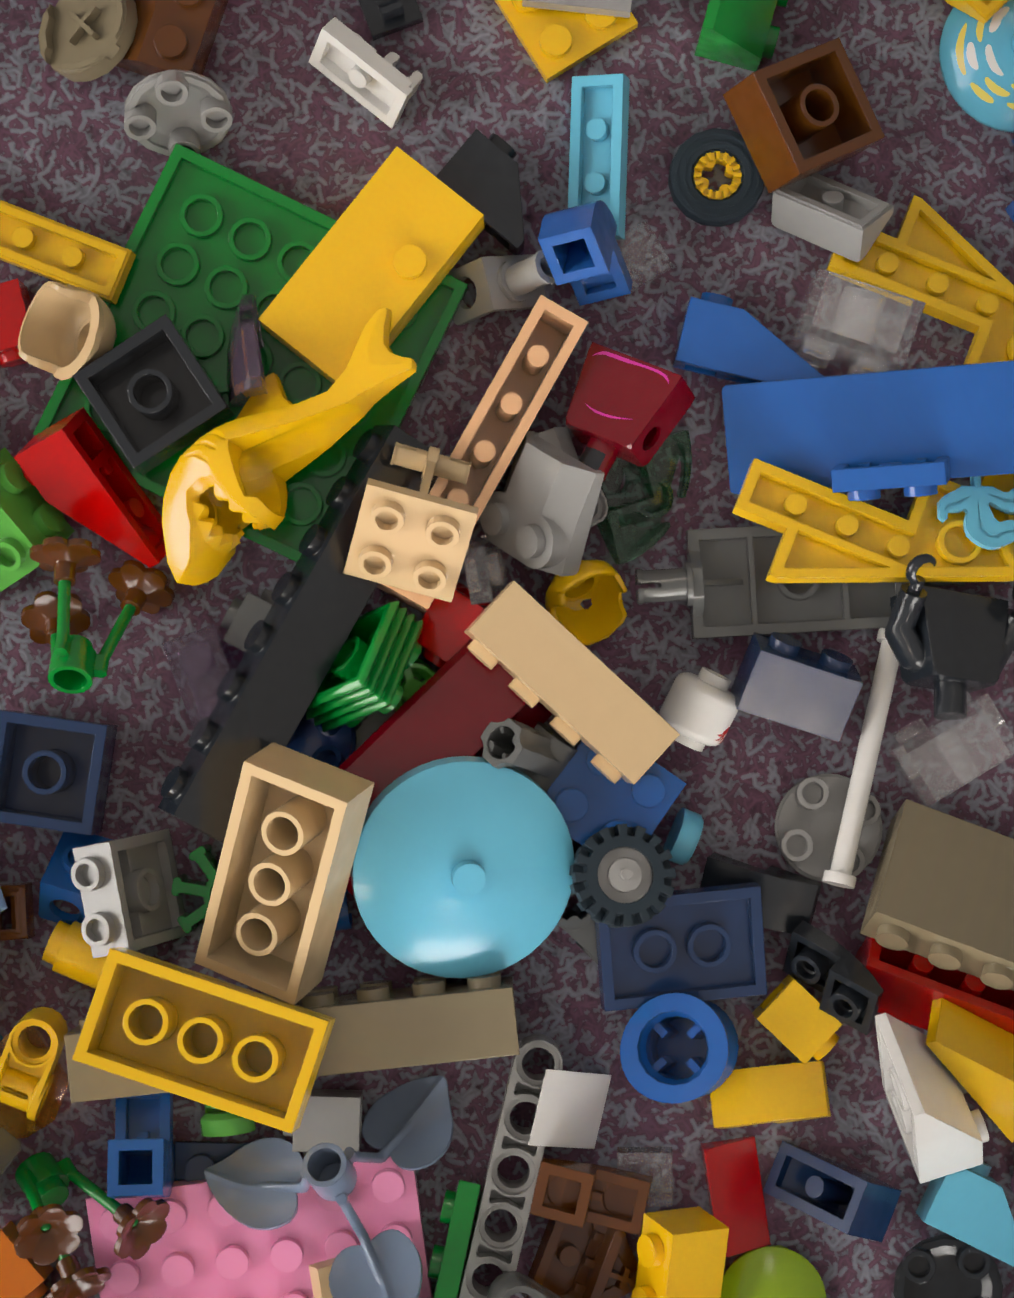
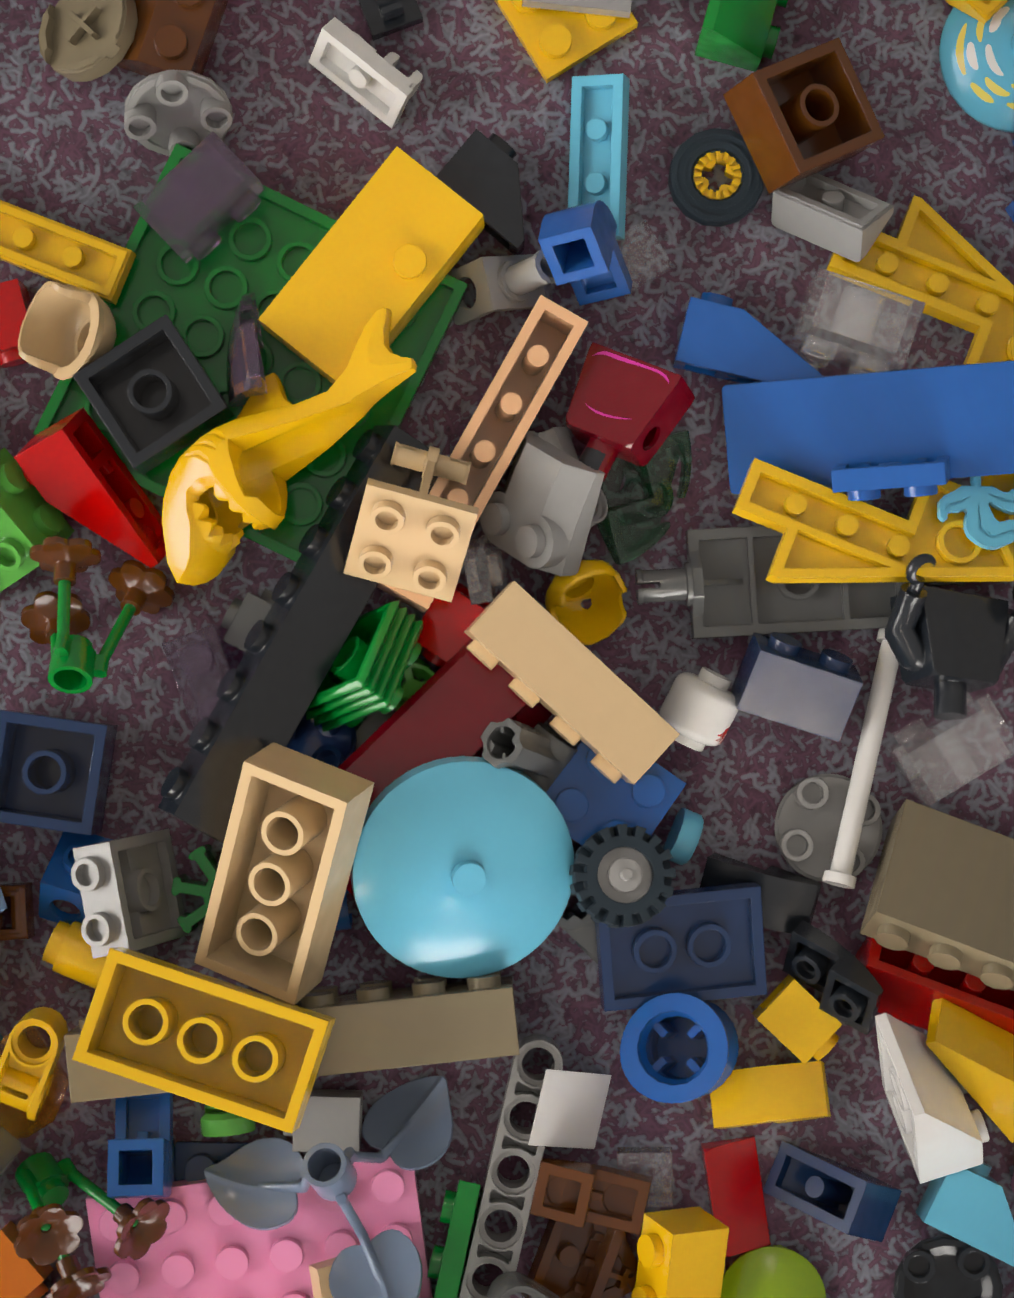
none -> brick [133,131,264,264]

